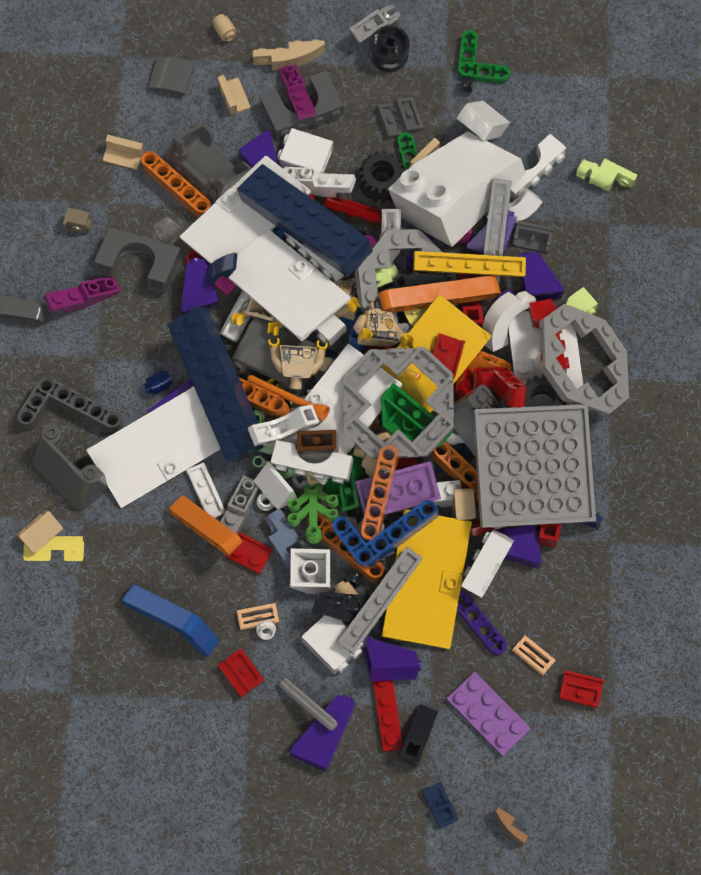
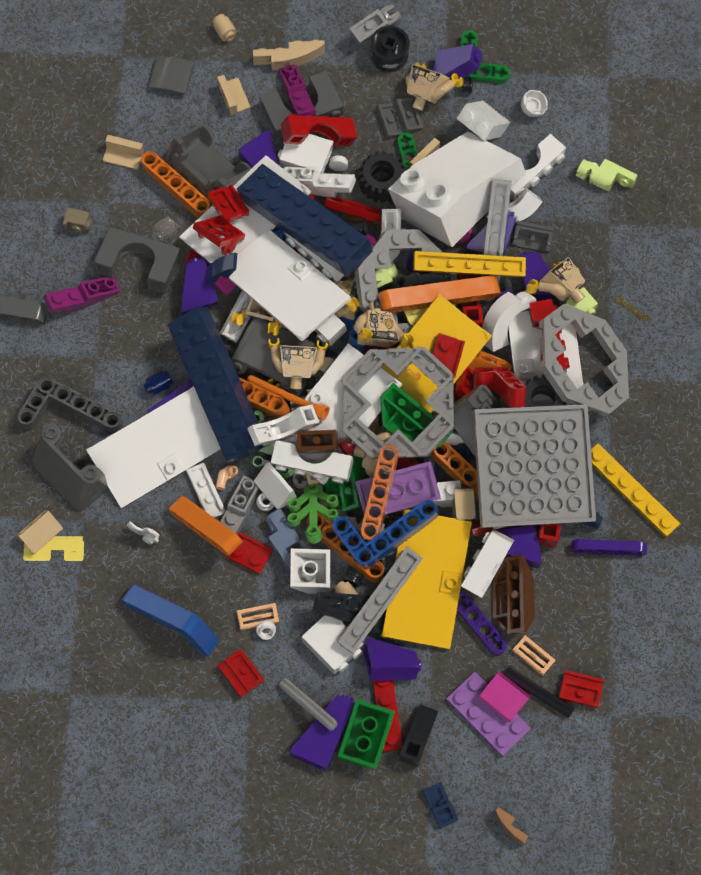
none -> white plate [127,521,160,545]
none -> red piece [192,216,246,255]
none -> red plate [207,184,249,224]
none -> light nougat arm [215,465,238,490]
none -> red arch [280,114,358,147]
none -> white tile [329,156,348,171]
none -> dark red hinge [338,439,355,455]
none -> green slope [338,699,395,770]
none -> tan torso [405,63,463,111]
none -> dark purple slope [433,44,483,80]
none -> dark pink slope [478,671,531,723]
none -> reddish brown wedge [492,555,535,635]
none -> black axle [504,667,574,718]
none -> white hair [521,90,548,117]
none -> tan torso [526,257,585,303]
none -> dark purple beam [571,539,647,556]
none -> yellow plate [591,443,680,538]
none -> clear yellow hinge [616,296,650,321]

